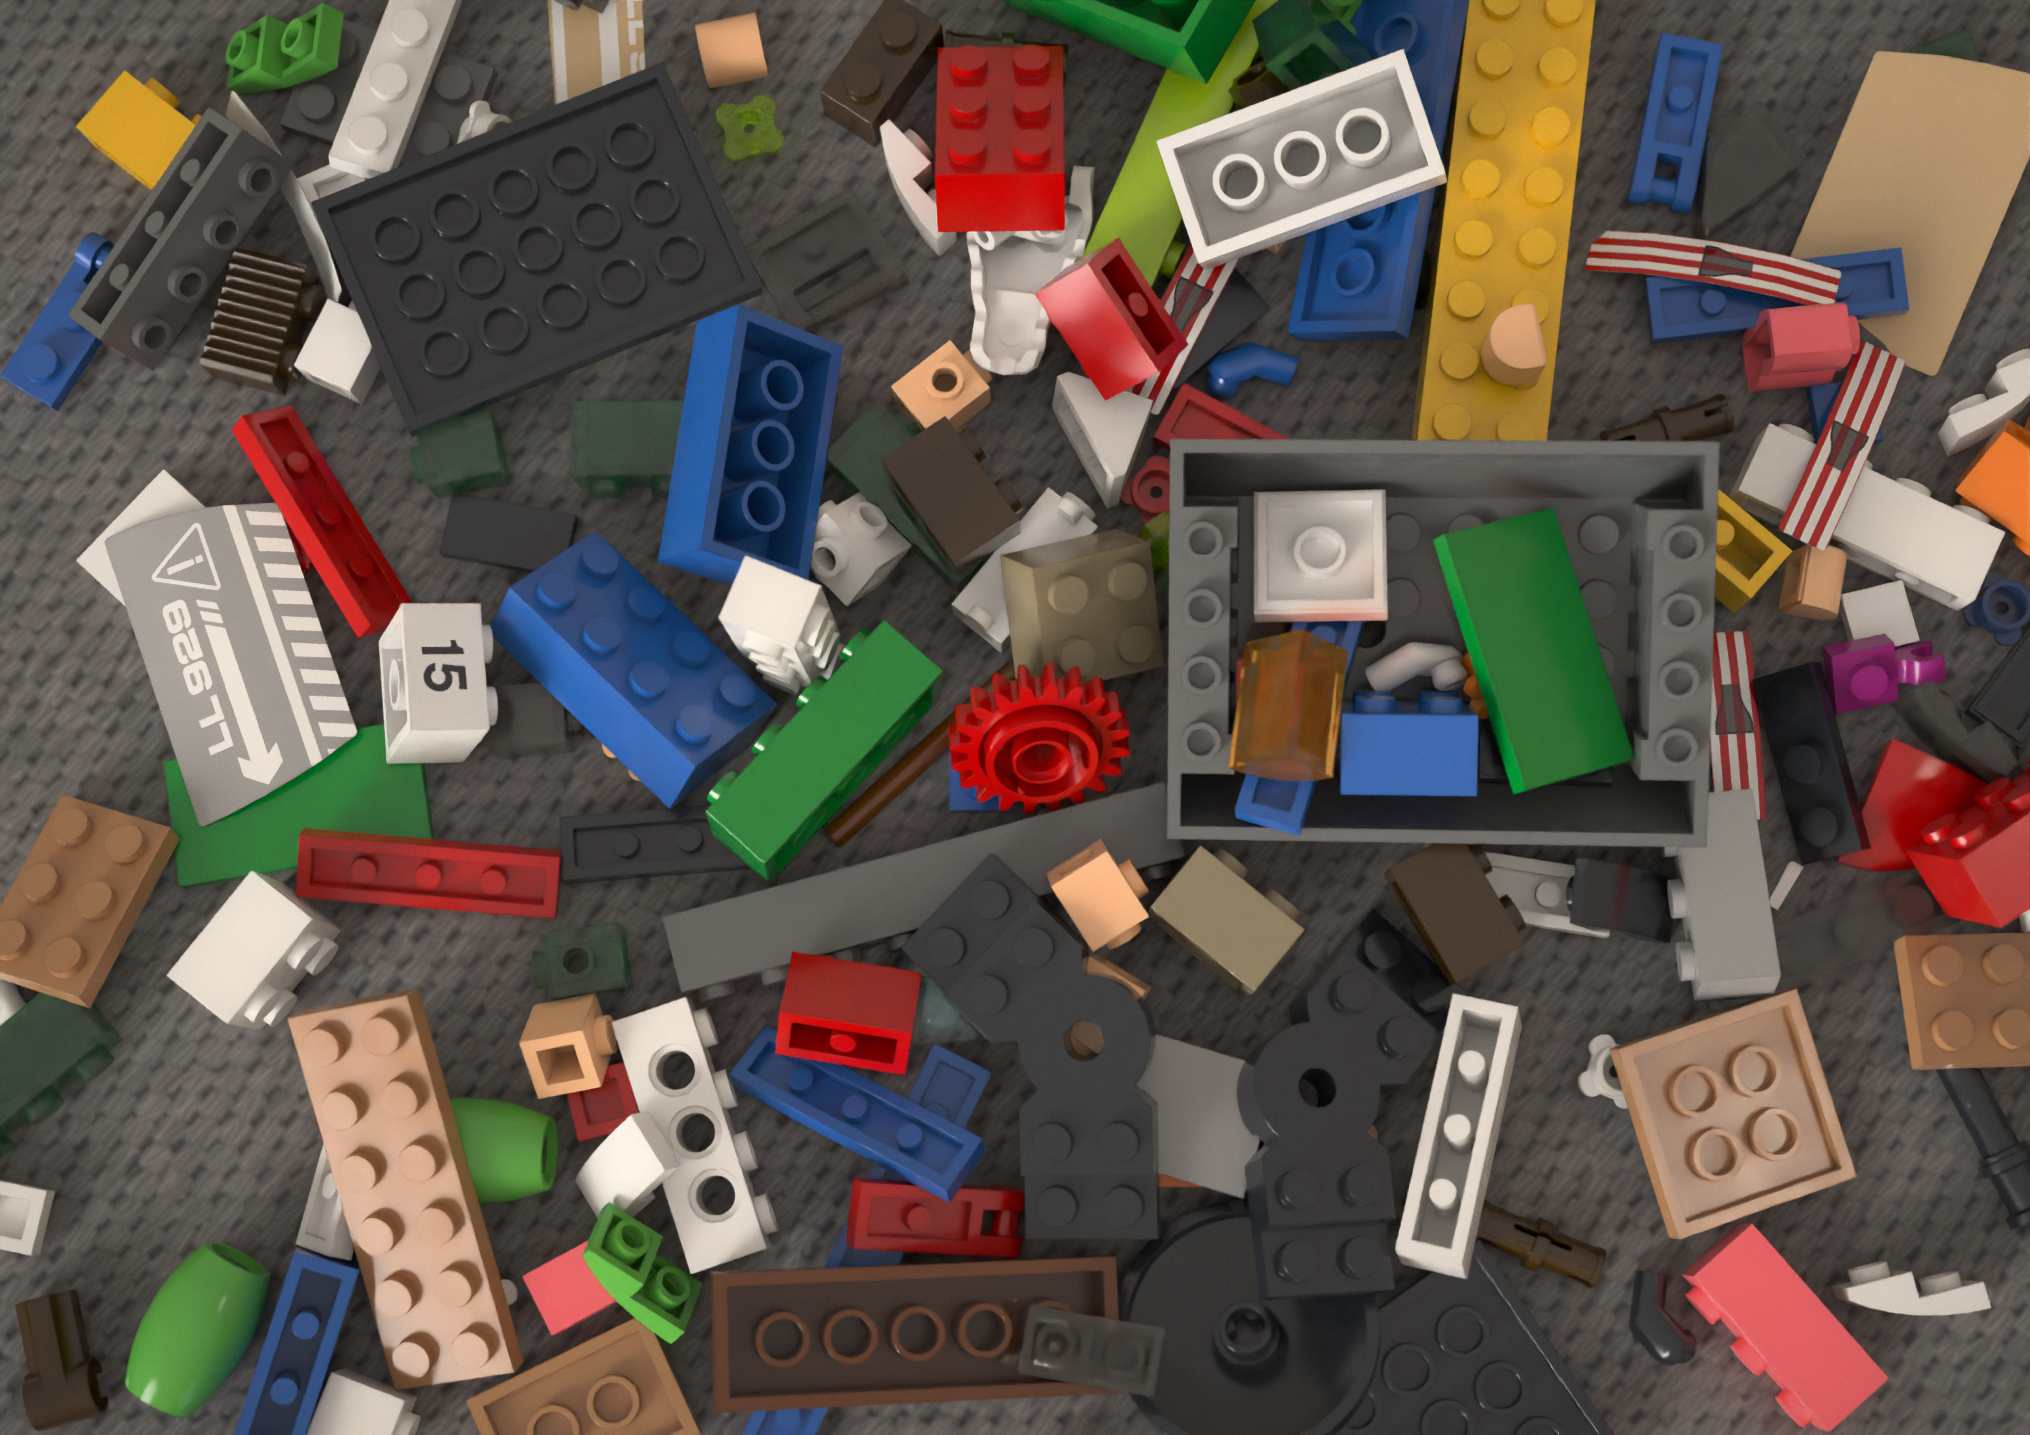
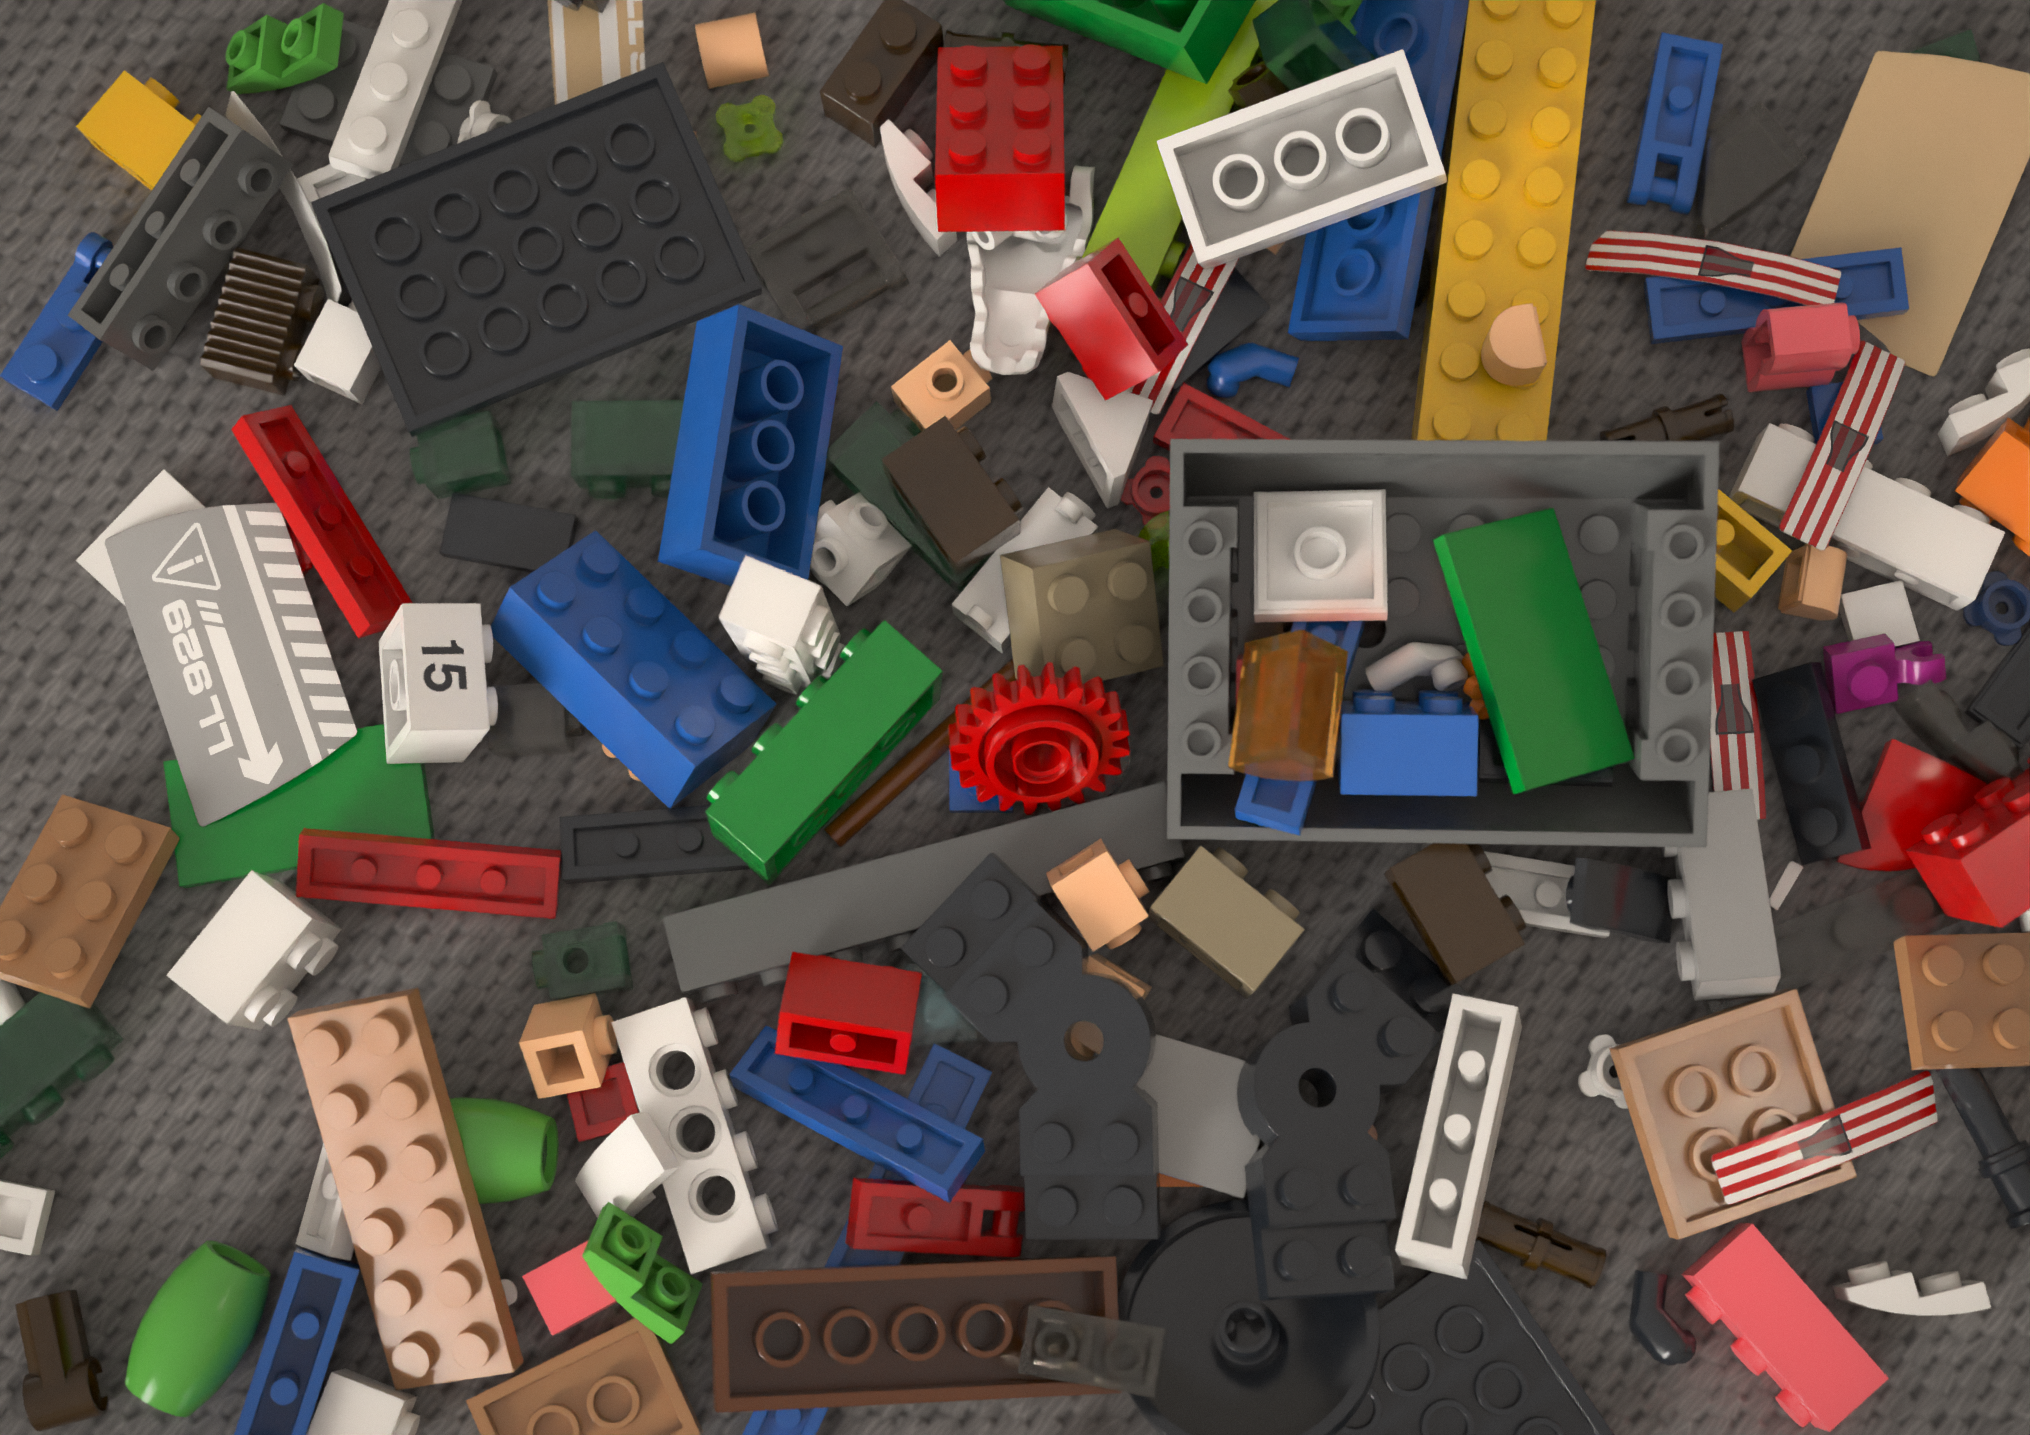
none -> sticker [1711,1071,1938,1205]

